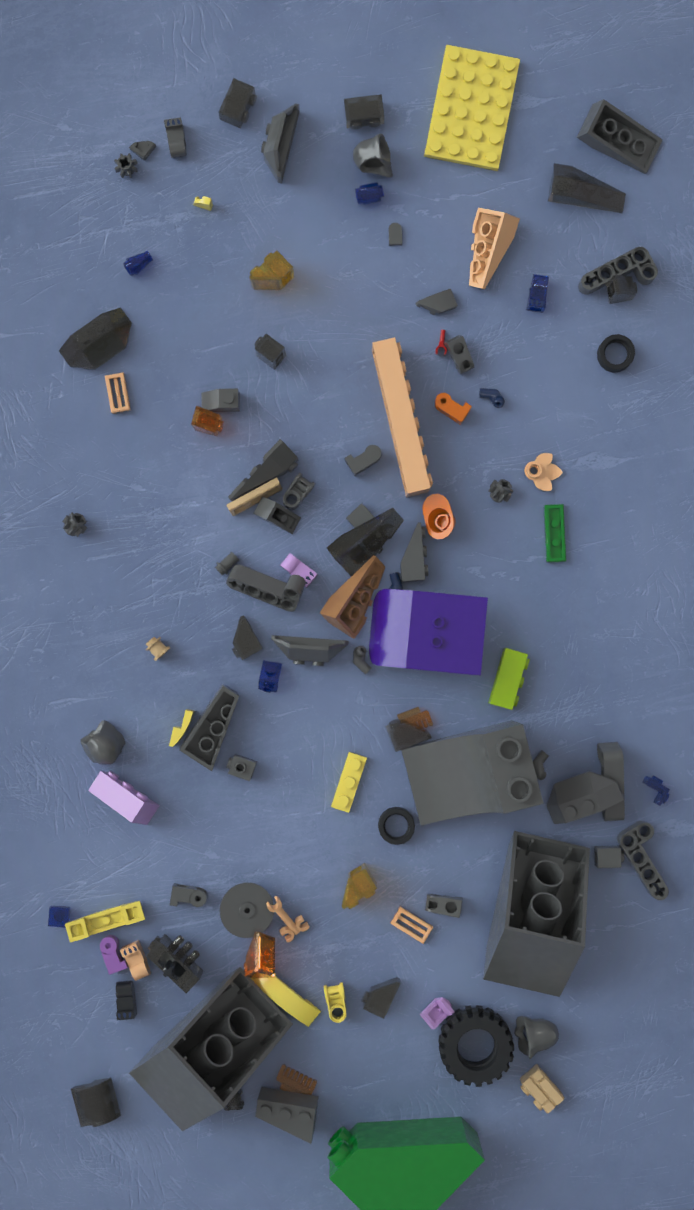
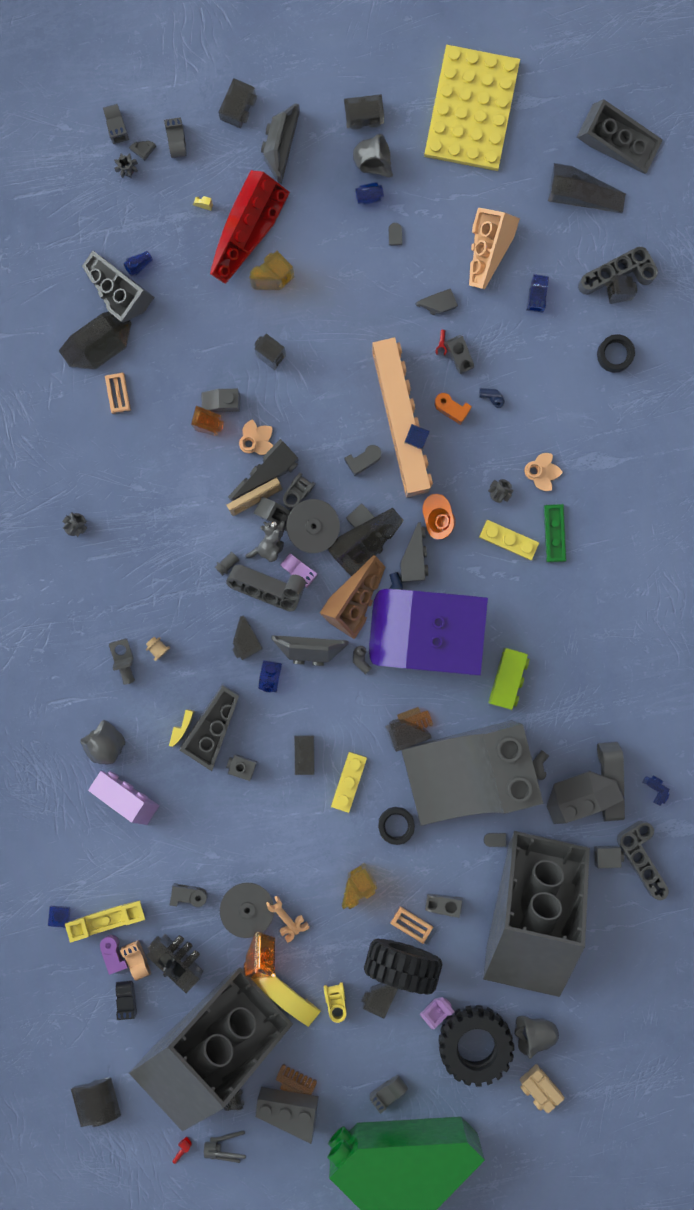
none -> dark grey wedge [82,251,155,323]
none -> dark grey leg [103,104,129,144]
none -> dark grey bracket [109,638,135,685]
none -> red hand [172,1137,192,1164]
none -> dark grey plant [204,1131,246,1163]
none -> red wedge [210,170,290,284]
none -> light nougat plate [239,420,273,455]
none -> dark grey animal [245,521,285,562]
none -> dark grey piece [286,499,340,553]
none -> clear smoke brick [294,734,315,775]
none -> black tyre [364,938,443,995]
none -> dark grey leg [370,1075,408,1114]
none -> clear blue tile [404,424,430,450]
none -> light yellow plate [479,520,539,560]
none -> dark grey piece [483,833,506,847]

